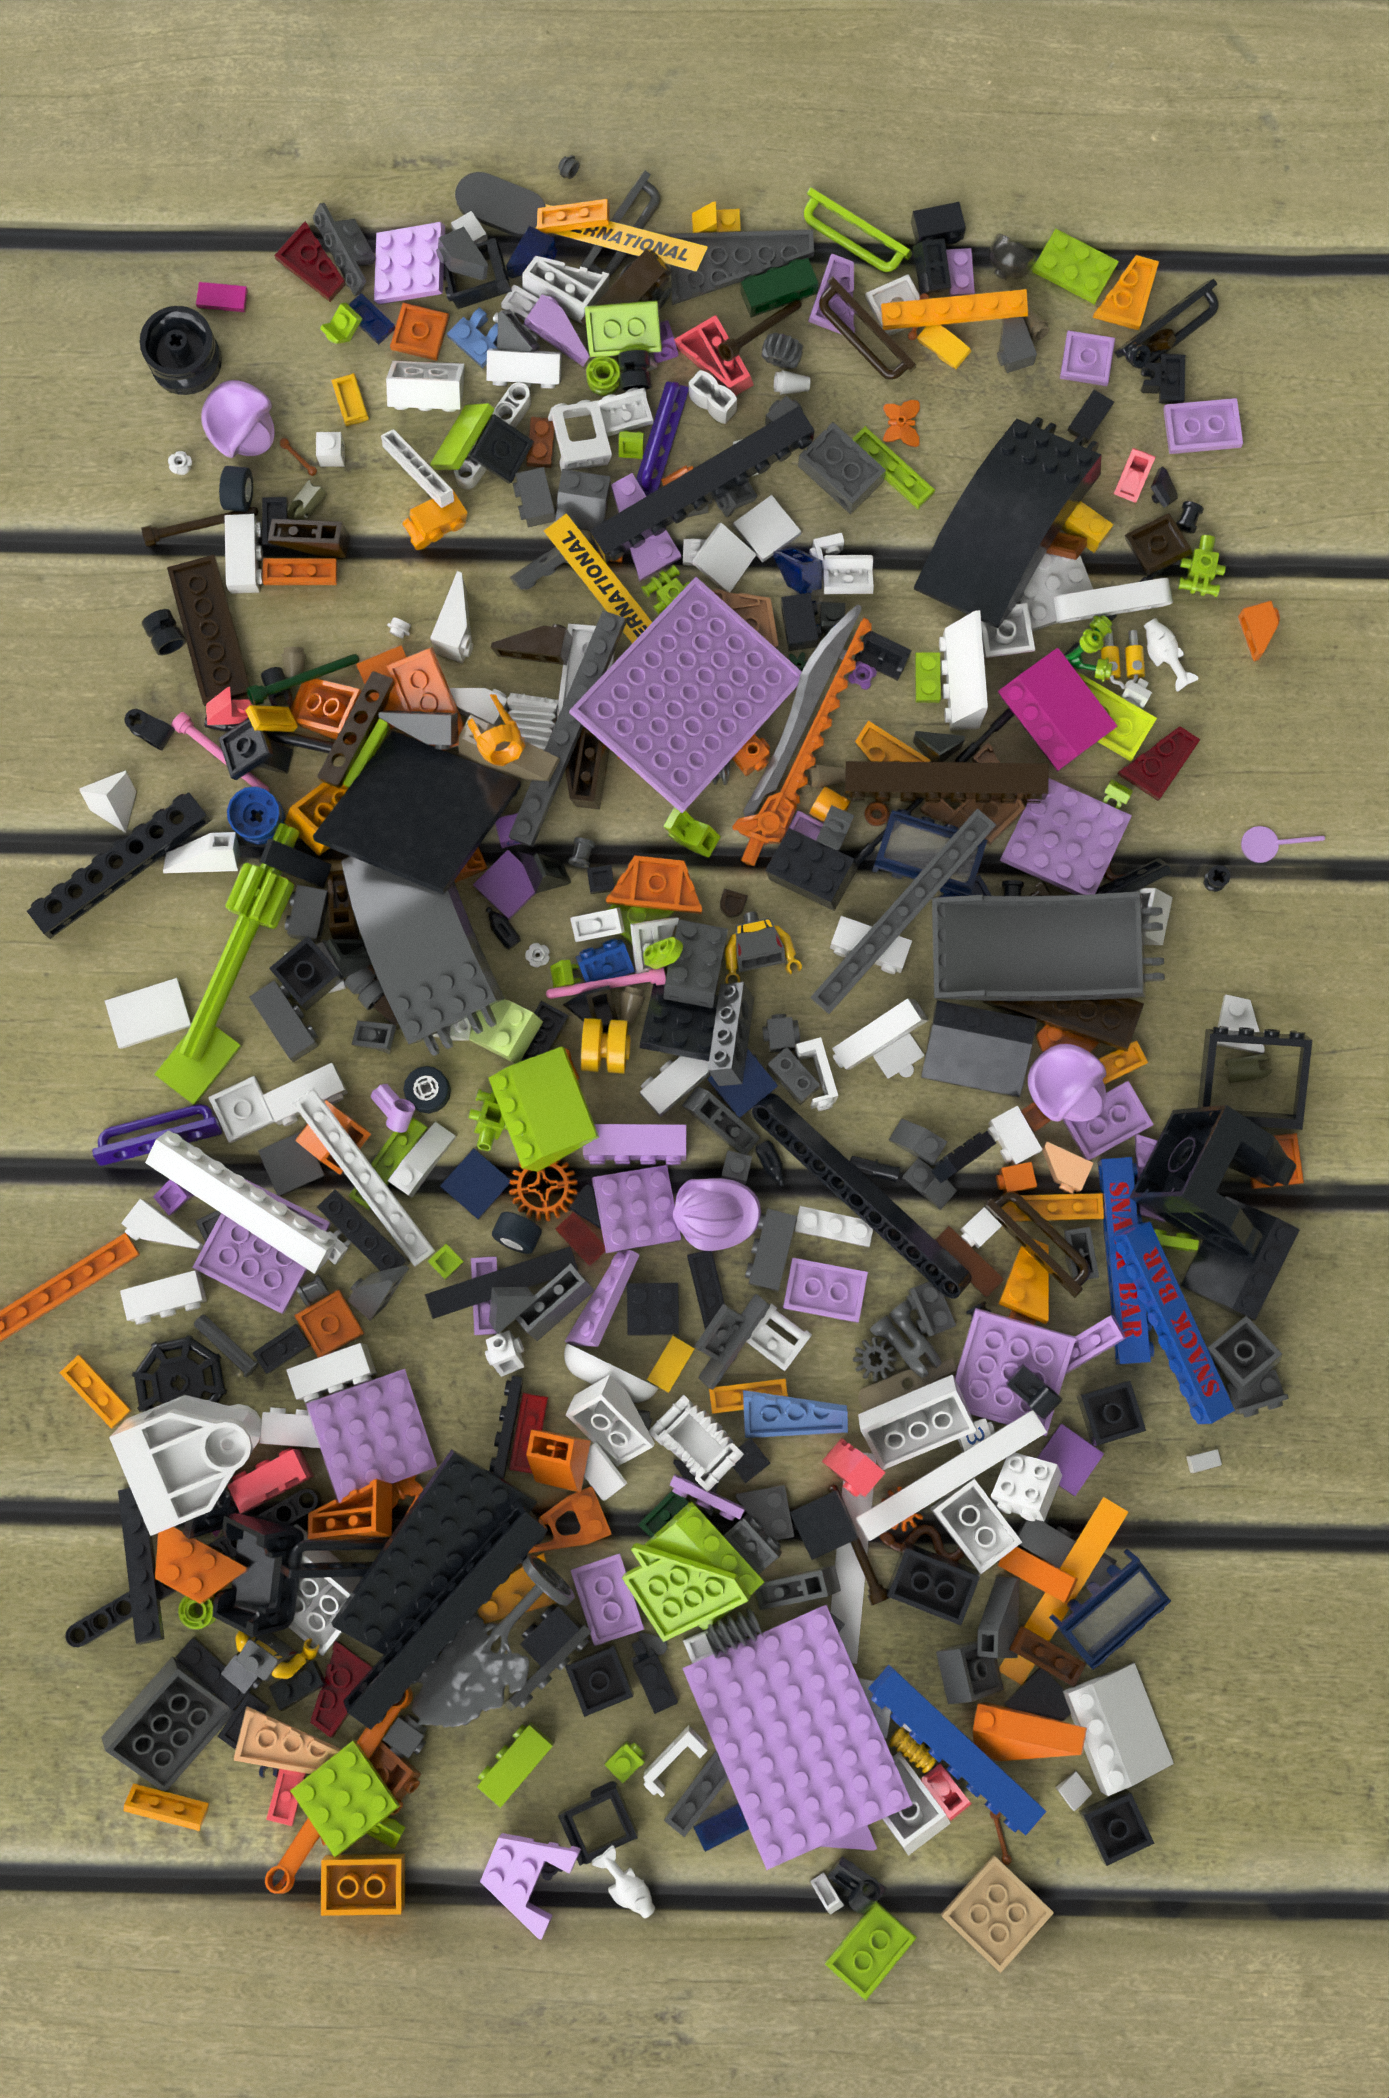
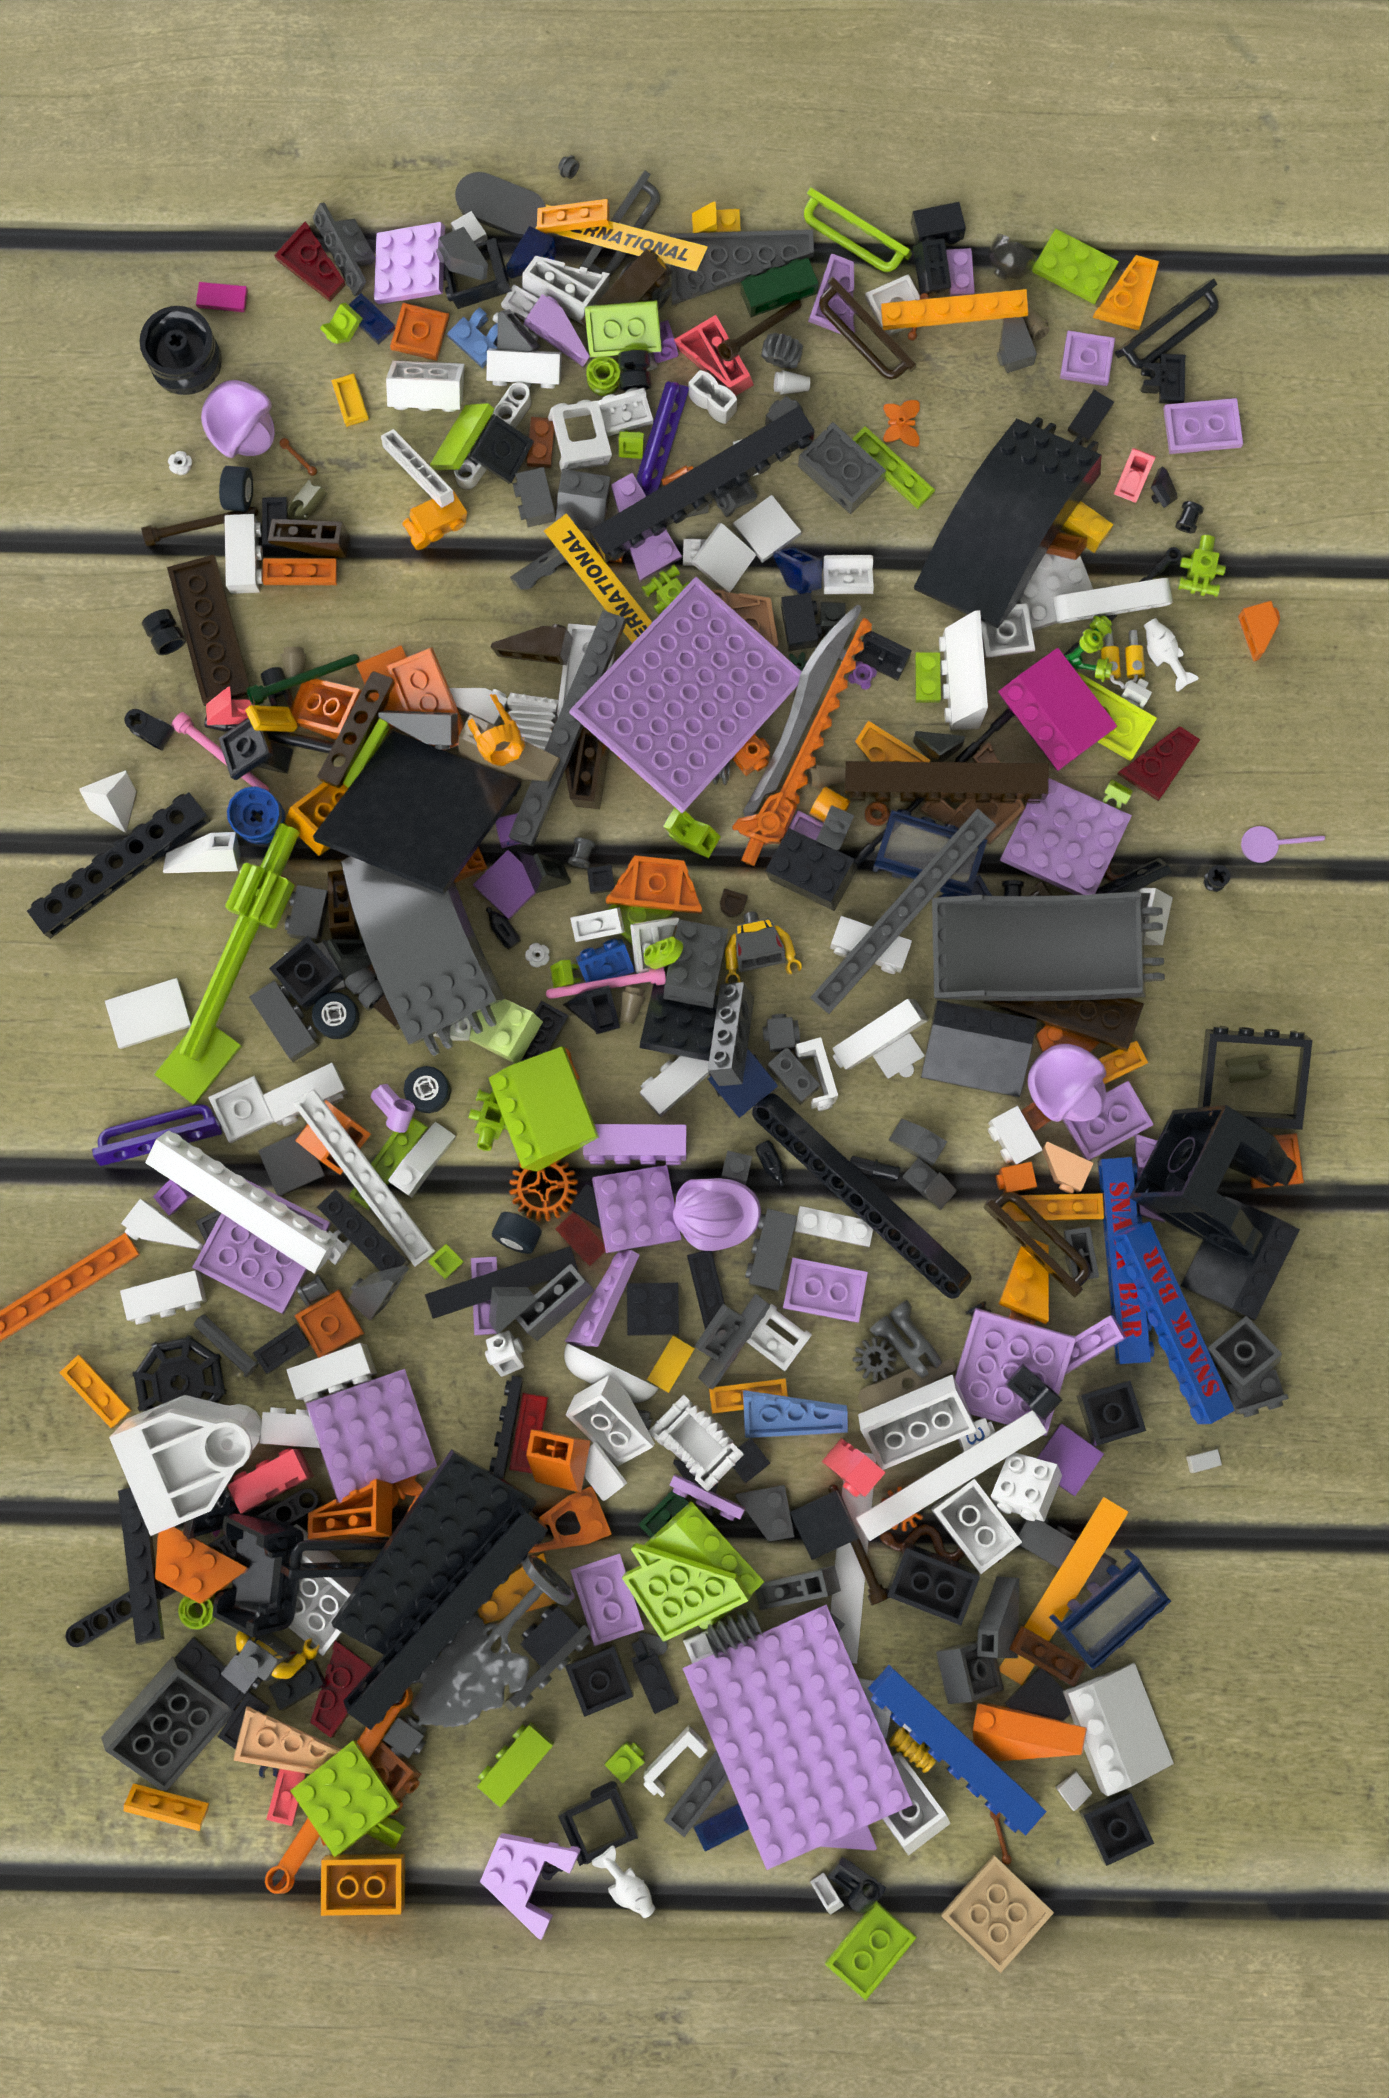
black tile [260,839,332,888] -> none
white brick [316,432,345,467] -> none
dark grey slope [351,1021,396,1054] -> none
white plate [387,617,411,638] -> none
white slope [430,571,473,663] -> none
dark blue tile [440,1148,510,1220] -> none
yellow wheel [581,1018,631,1074] -> none
dark grey slope [682,1086,761,1155] -> none
dark grey bracket [724,1514,782,1575] -> none
white bracket [809,533,844,570] -> none
dark grey bracket [906,1282,956,1338] -> none
yellow slope [917,325,971,369] -> none
coral slope [920,1763,971,1821] -> none
black piece [931,1131,996,1184] -> none
reddish brown tile [935,1226,1004,1298] -> none
white brick [960,1207,1002,1248] -> none
orange tile [998,1546,1078,1603] -> none
black bush [1125,342,1150,367] -> none
dark brown plate [1125,513,1192,576] -> none
dark brown tile [1147,329,1176,352] -> none
lime plate [1154,1229,1199,1252] -> none
white wing [1217,995,1265,1055] -> none
none -> black wheel [312,992,360,1039]

